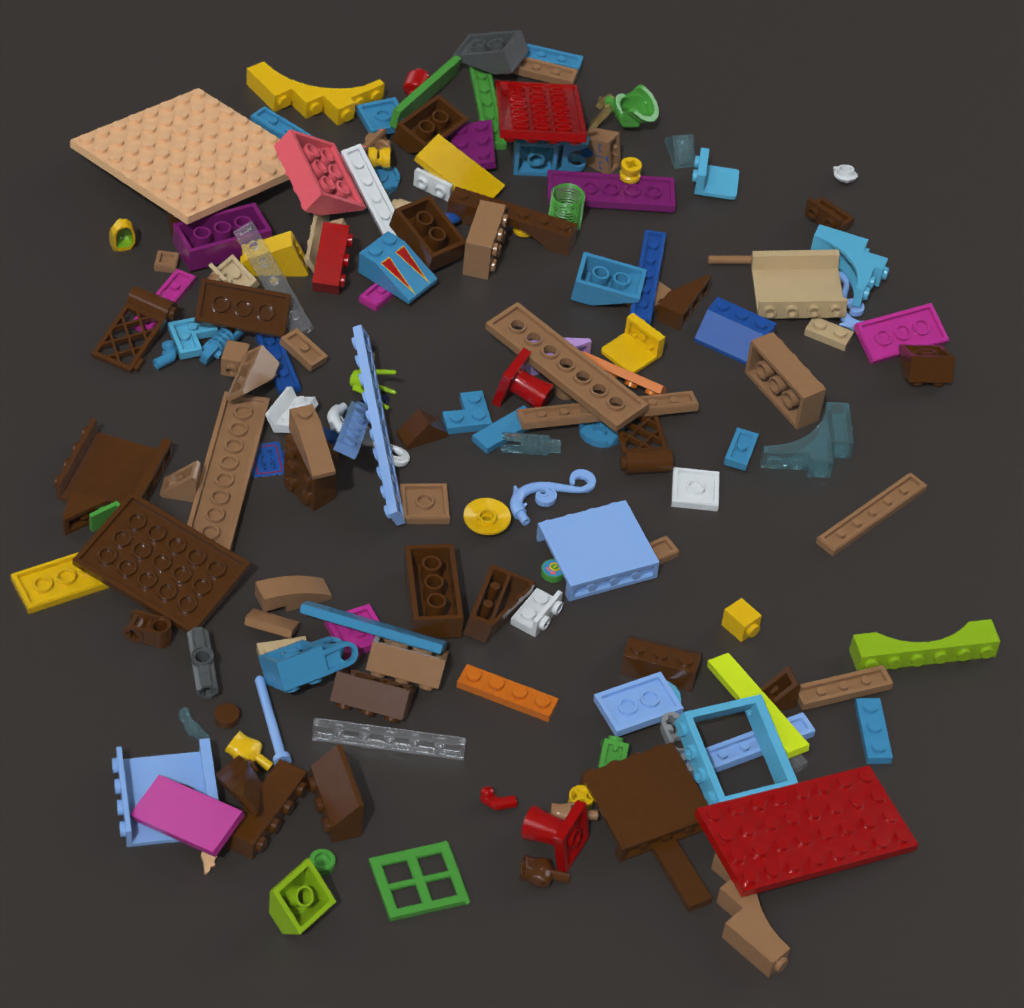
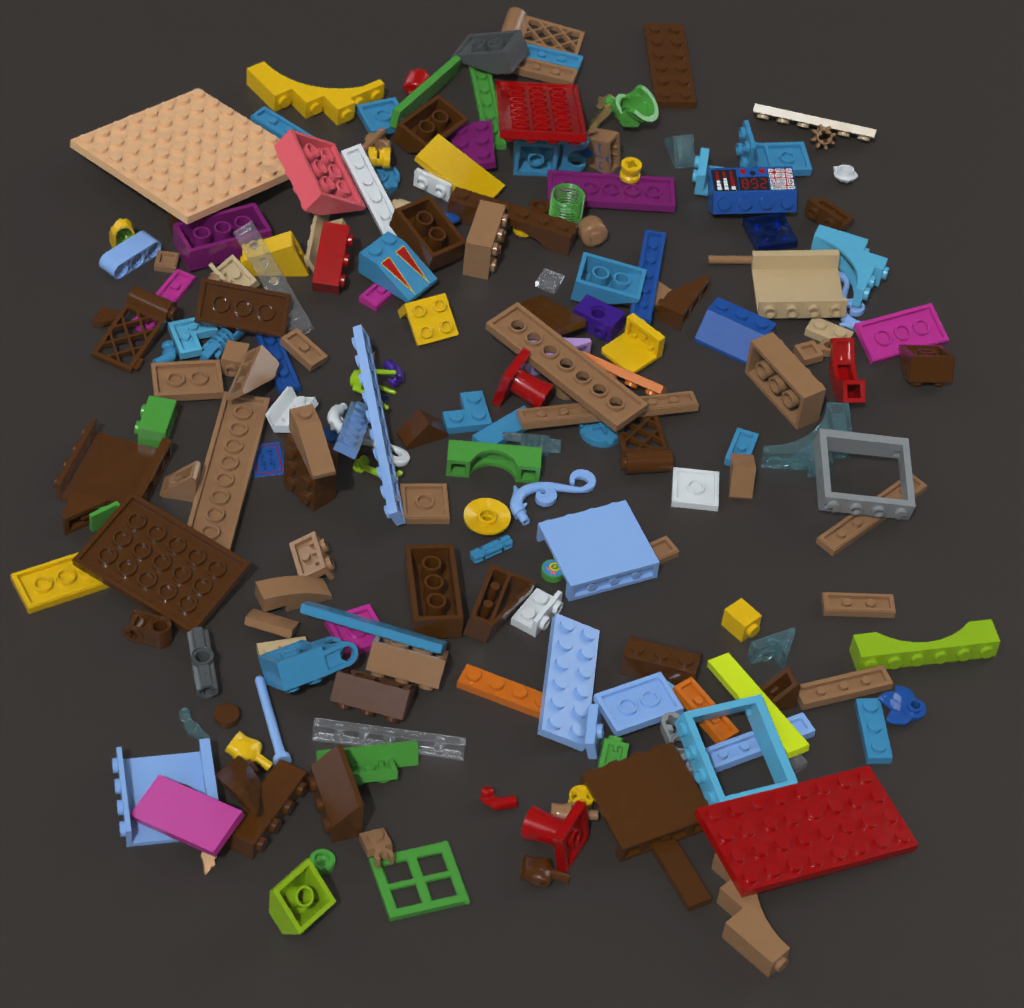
none -> reddish brown tile [93,306,119,328]
none -> light blue beam [99,231,162,279]
none -> bright green brick [134,395,177,448]
none -> medium nougat plate [151,359,224,401]
none -> medium nougat bracket [289,531,335,581]
none -> bright green bracket [316,740,419,786]
none -> lime piece [353,455,403,480]
none -> medium nougat plate [359,827,394,868]
none -> dark purple arm [383,359,404,387]
none -> yellow bracket [397,293,459,346]
none -> bright green arch [446,439,542,483]
none -> dark azure axle [469,535,513,564]
none -> medium nougat piece [501,7,585,55]
none -> reddish brown tile [509,295,586,335]
none -> reddish brown tile [529,199,550,215]
none -> clear tile [535,268,565,294]
none -> light blue plate [537,613,600,752]
none -> dark purple brick [573,294,625,343]
none -> medium nougat head [577,215,608,247]
none -> light blue plate [584,704,604,759]
none -> reddish brown plate [643,23,696,109]
none -> orange plate [672,676,739,744]
none -> blue slope [708,166,797,214]
none -> medium nougat slope [728,453,756,500]
none -> dark azure bracket [736,120,812,176]
none -> clear blue plate [742,213,798,251]
none -> clear light blue slope [748,628,796,670]
none -> tan plate [753,103,876,142]
none -> medium nougat plate [793,339,831,366]
none -> medium nougat gear [809,124,836,150]
none -> light grey window [813,428,916,520]
none -> medium nougat tile [821,592,896,618]
none -> red arch [829,338,866,403]
none -> blue plate [878,685,927,726]

